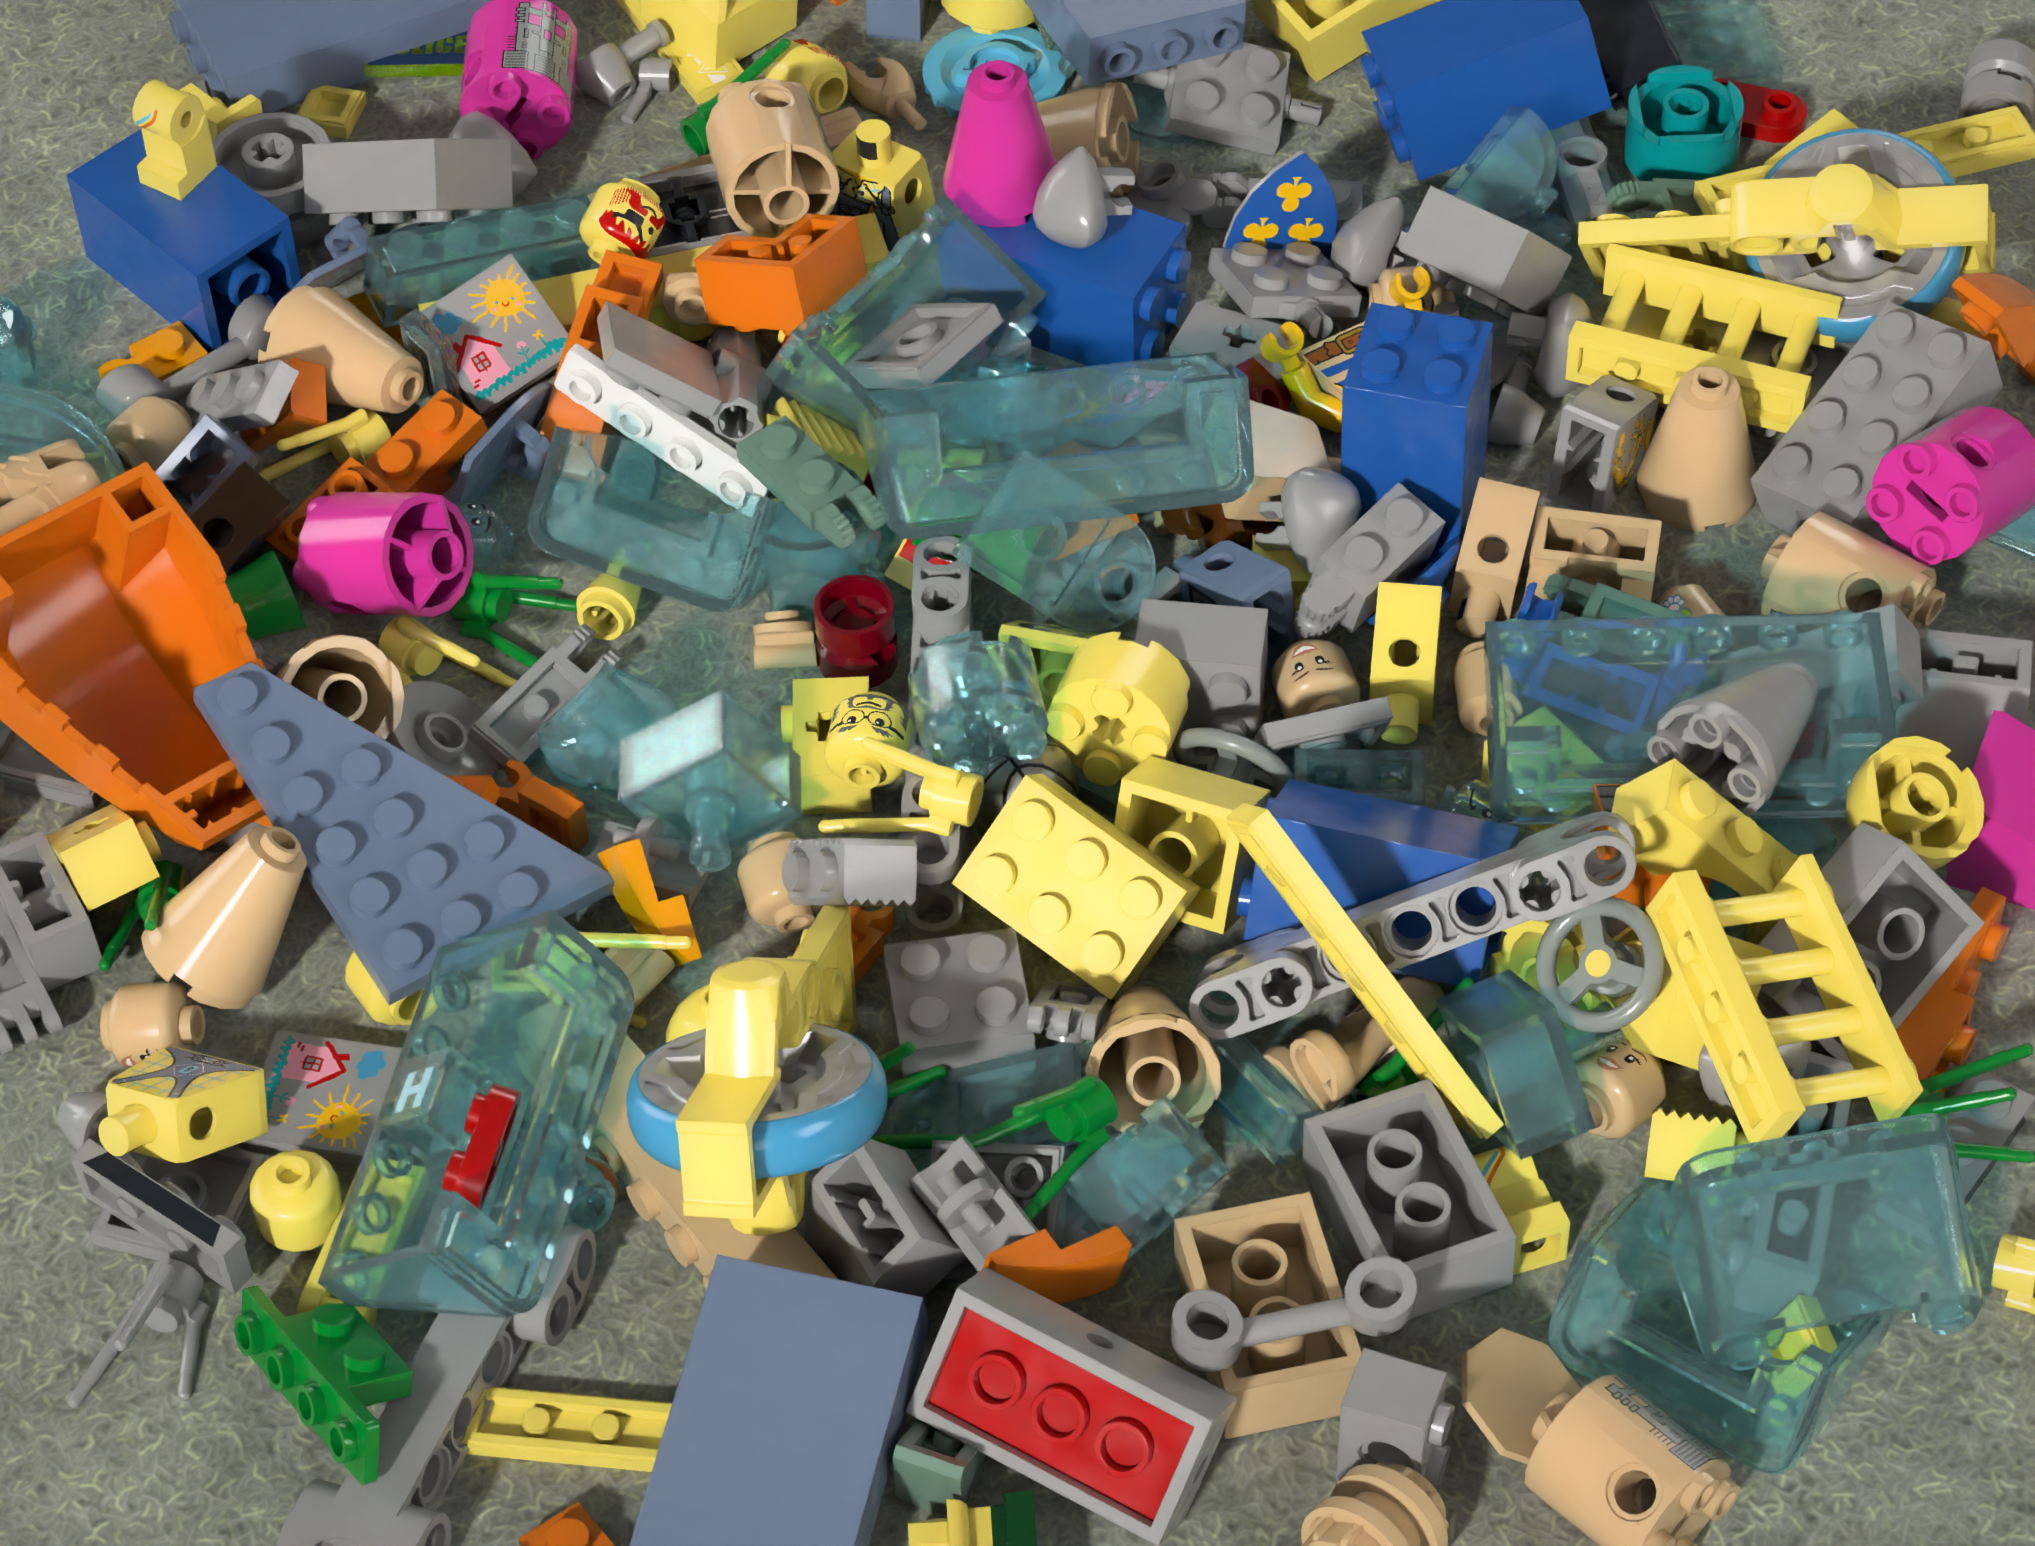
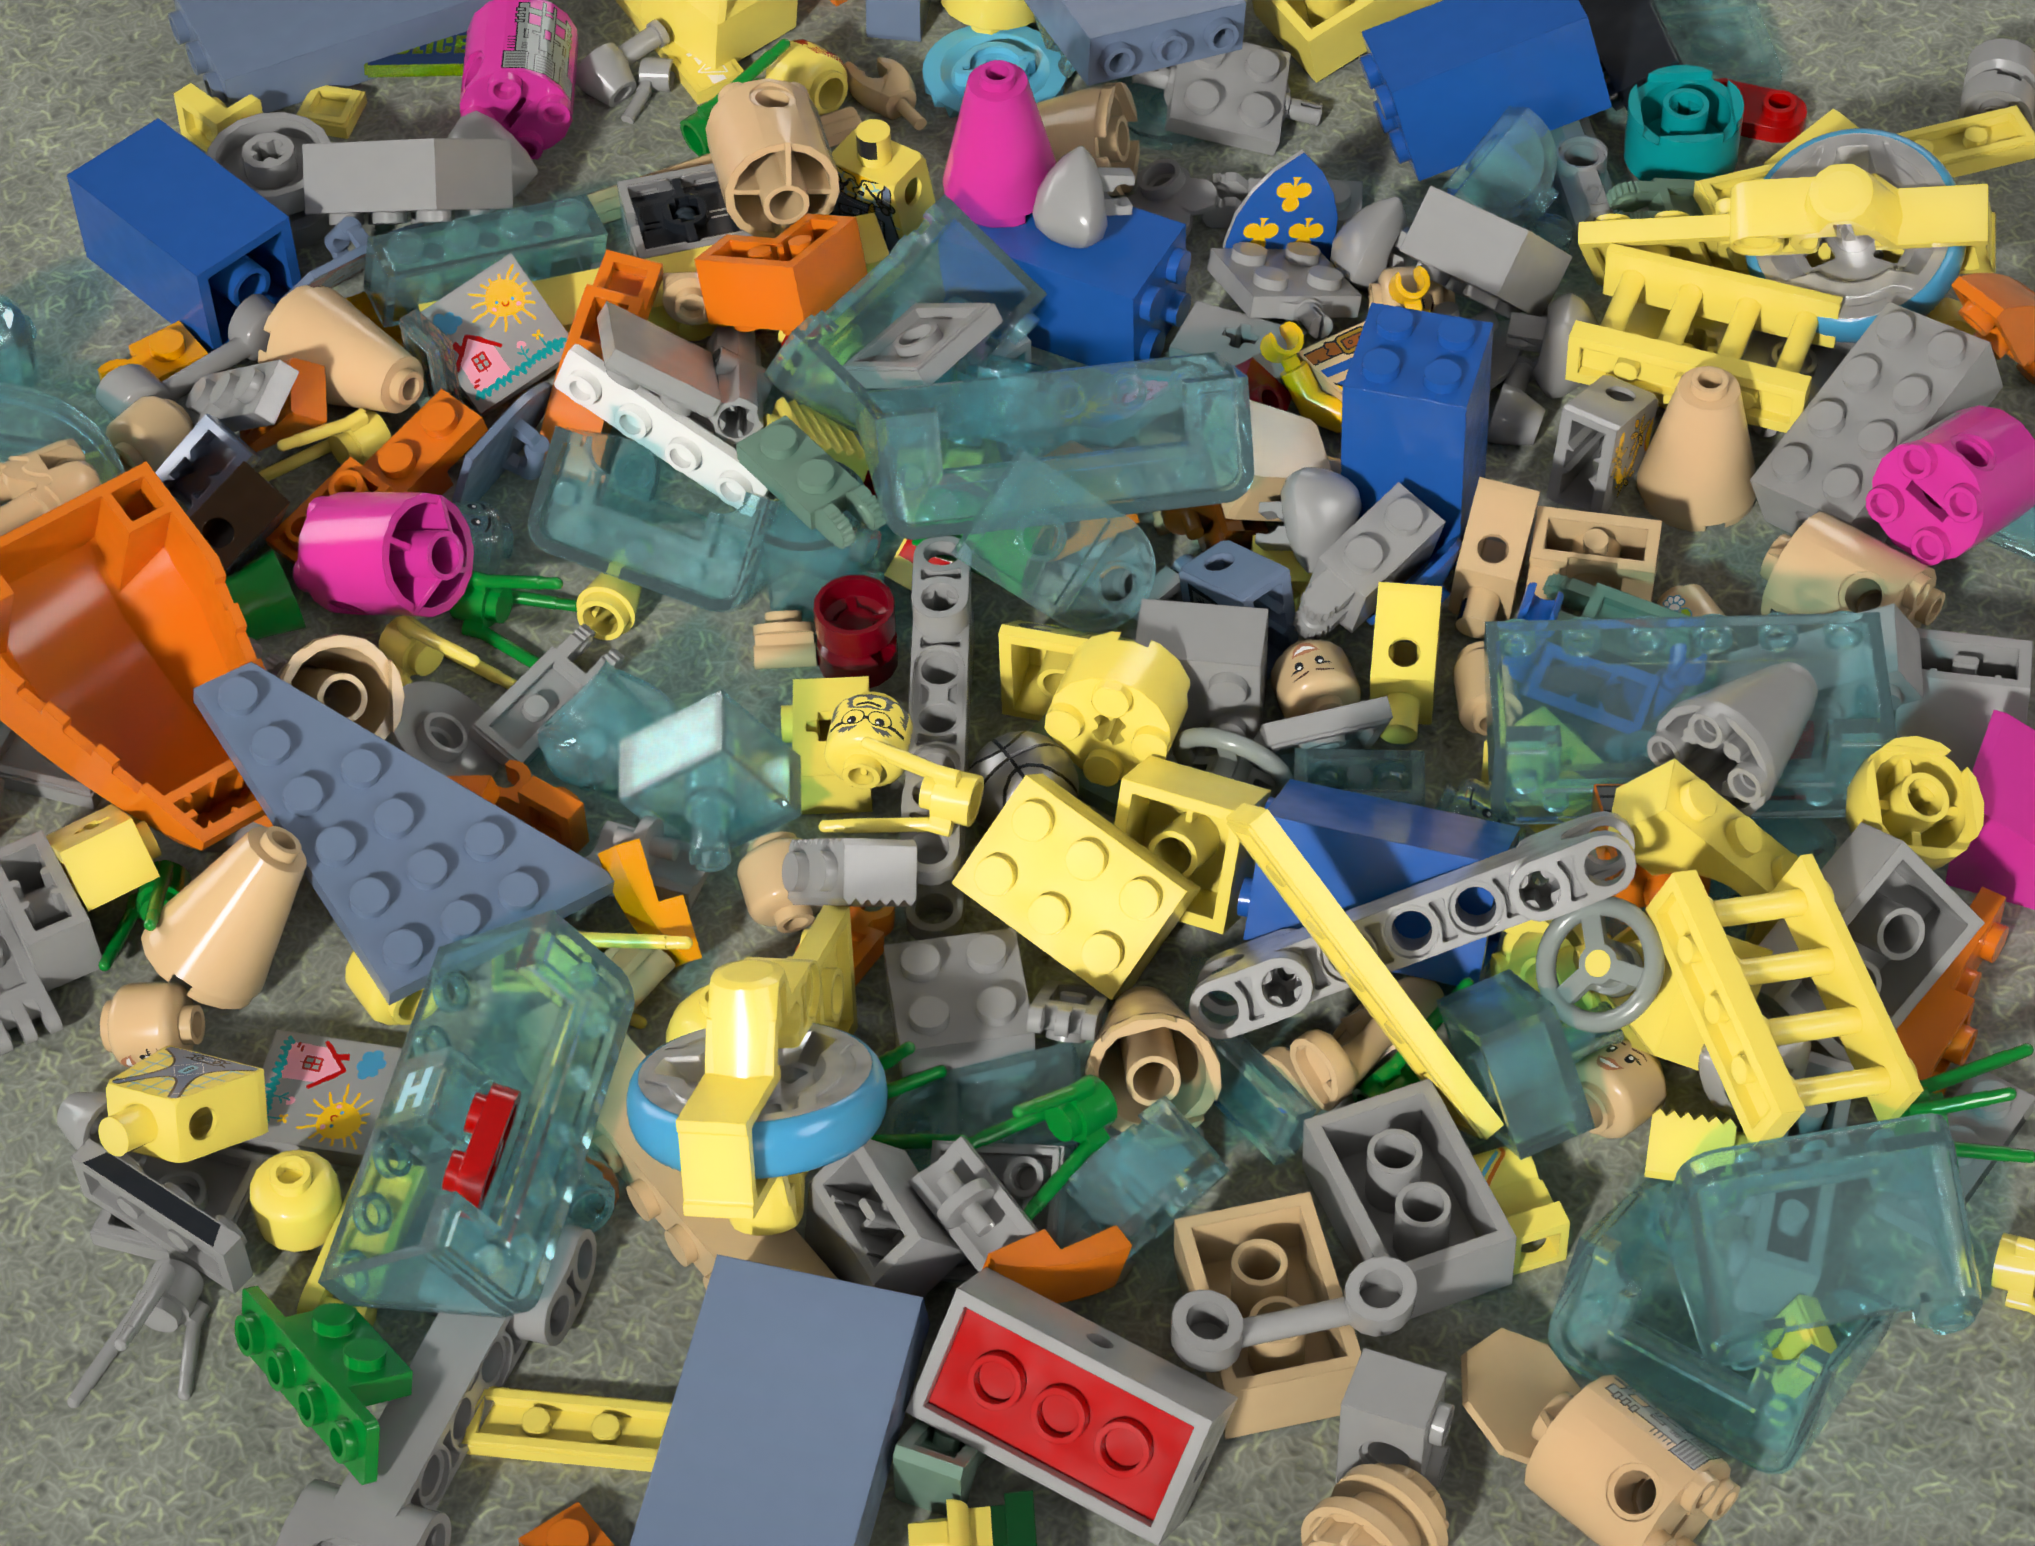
light yellow leg [132,79,217,201] -> none
light yellow head [579,178,666,265] -> none
clear light blue brick [907,631,1049,776] -> none

